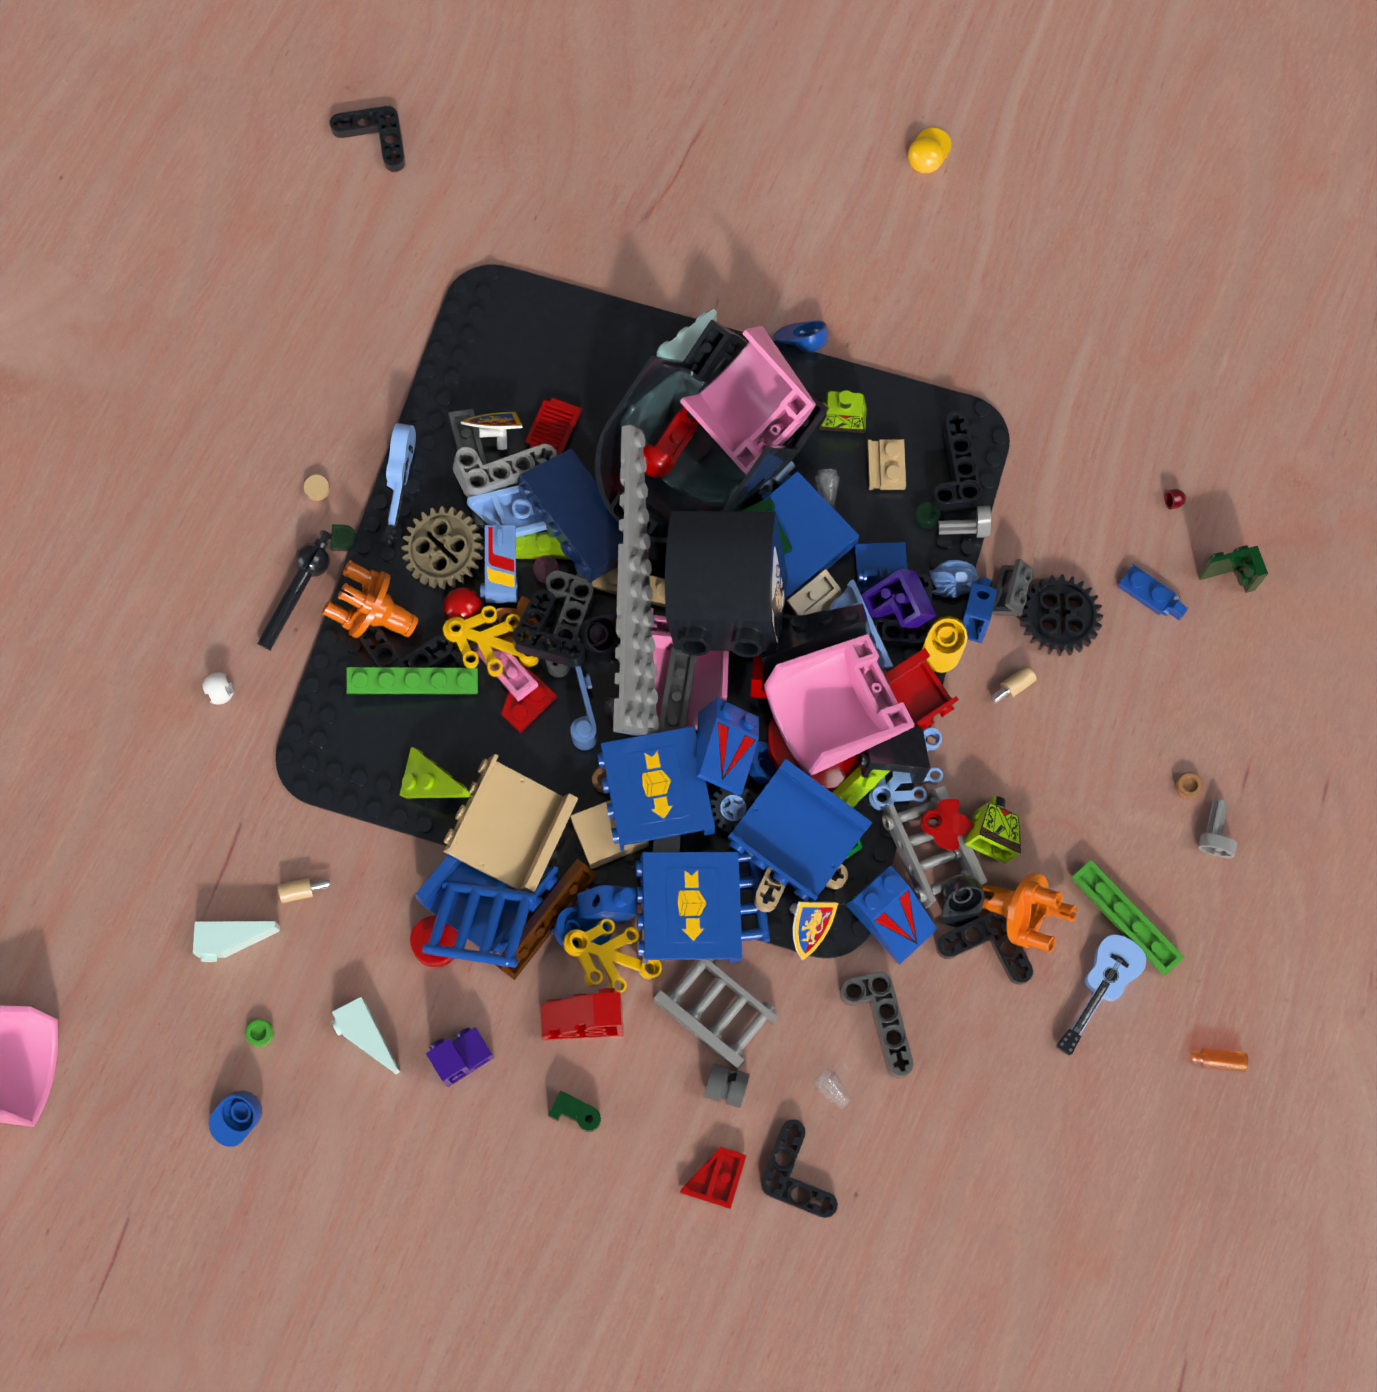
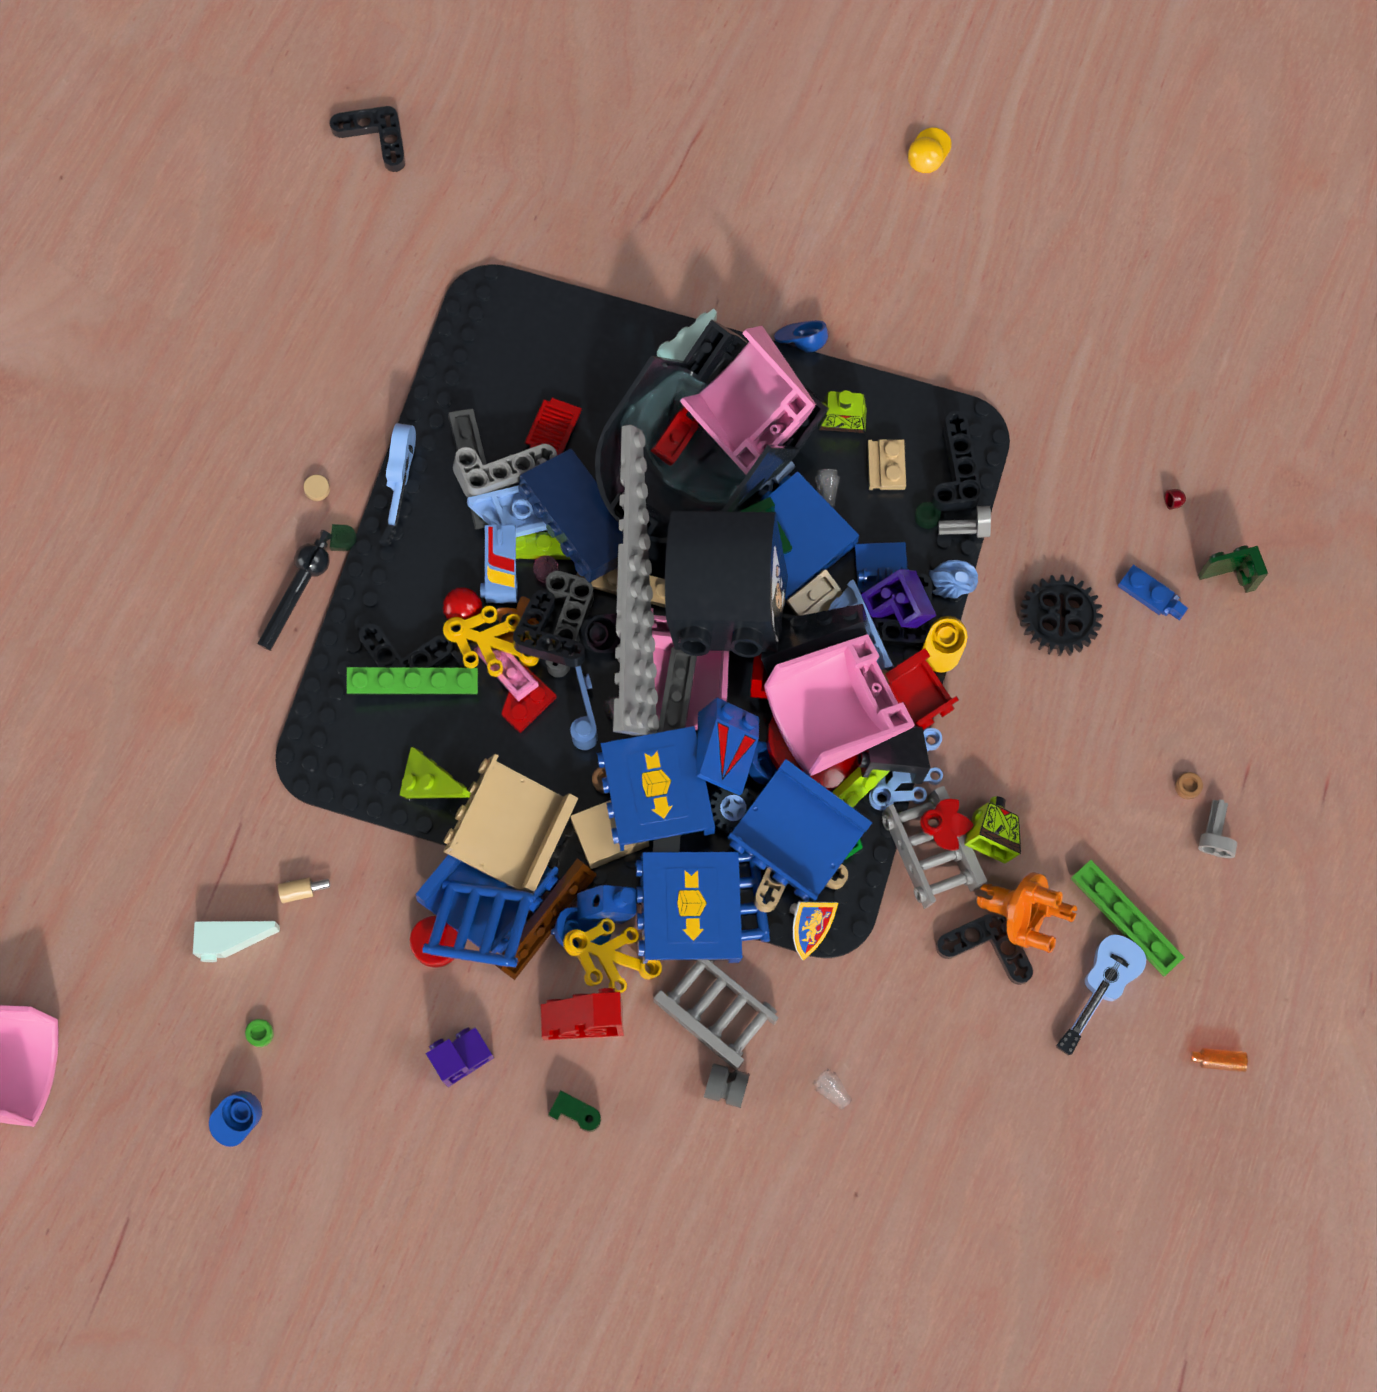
white piece [202,672,234,705] -> none
orange piece [321,560,419,638] -> none
light aqua slope [331,997,400,1074] -> none
dark tan gear [402,506,484,589] -> none
shield [461,412,522,450] -> none
red hair [643,444,677,478] -> none
red wing [680,1147,747,1209] -> none
black beam [761,1120,838,1218] -> none
dark grey beam [840,972,913,1079] -> none
blue slope [846,866,937,964] -> none
black cap [941,875,985,927] -> none
blue torso [961,577,997,643] -> none
tan piece [991,665,1037,704] -> none
dark grey bracket [992,559,1033,616] -> none

